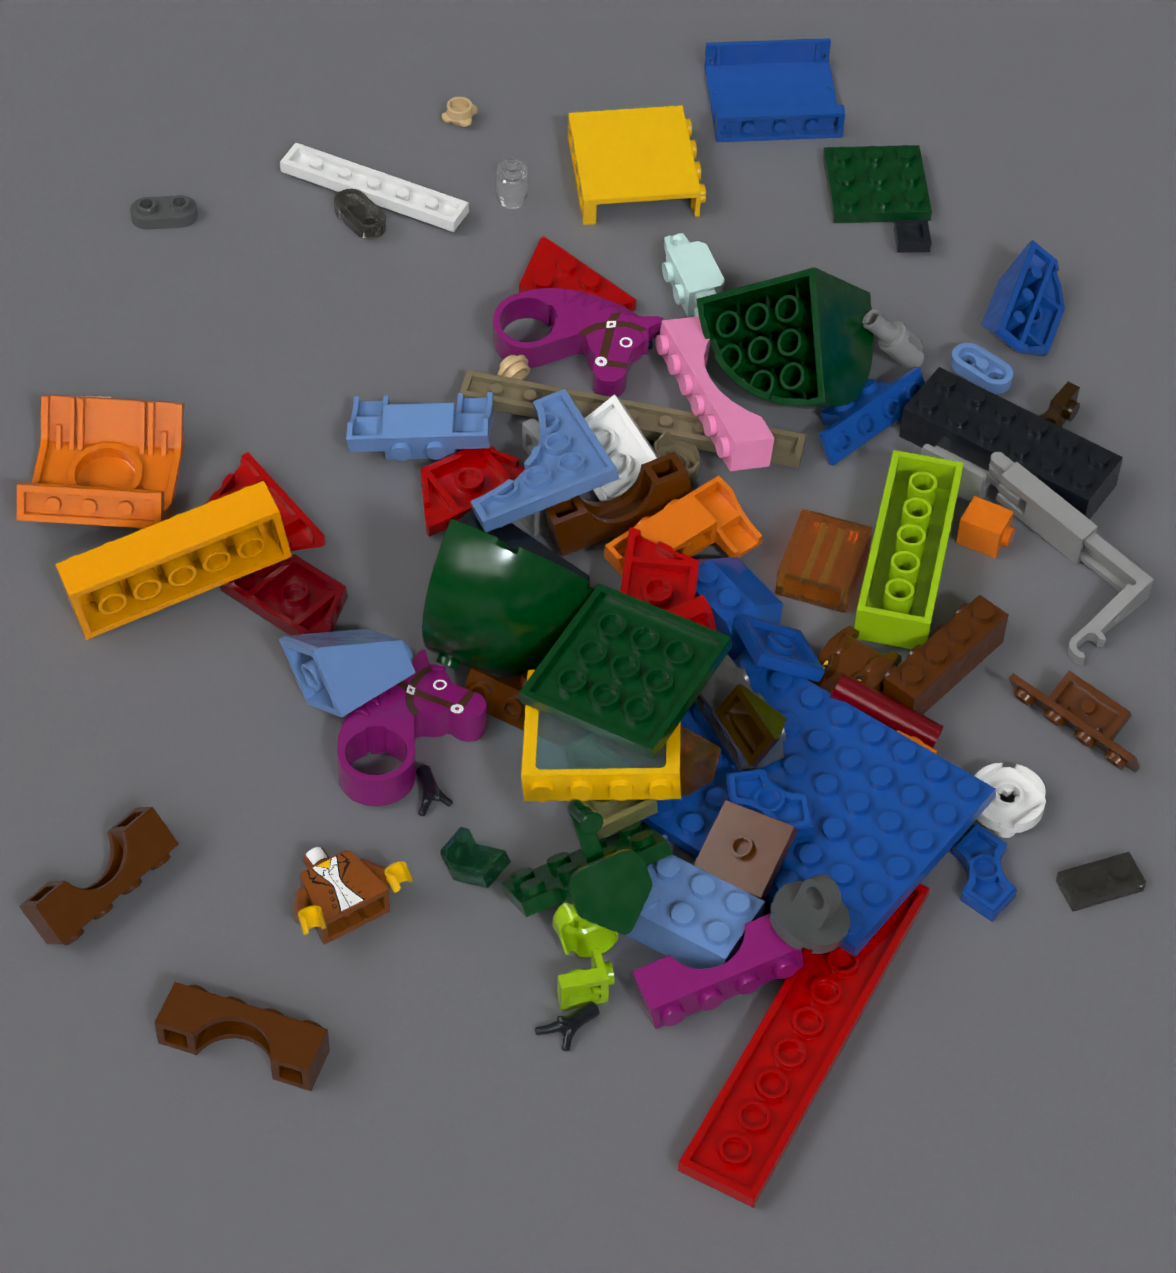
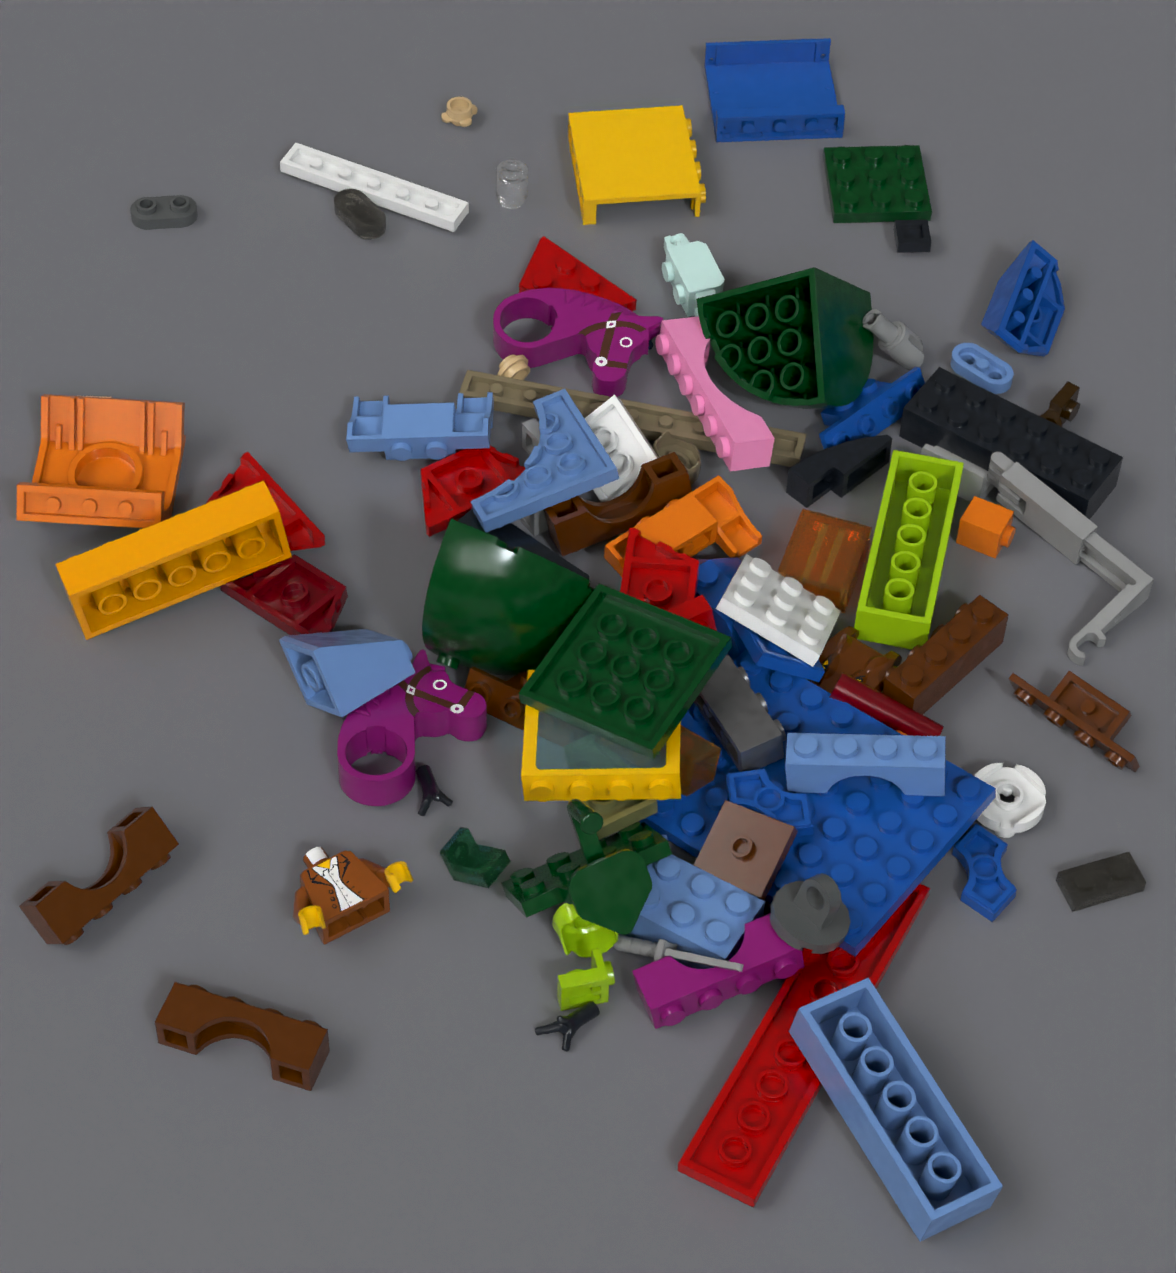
dark brown slope [715,684,787,767] -> none
none -> light grey sword [613,934,744,972]
none -> white plate [716,554,841,667]
none -> medium blue arch [785,733,946,796]
none -> black slope [786,435,892,508]
none -> medium blue brick [789,978,1003,1242]

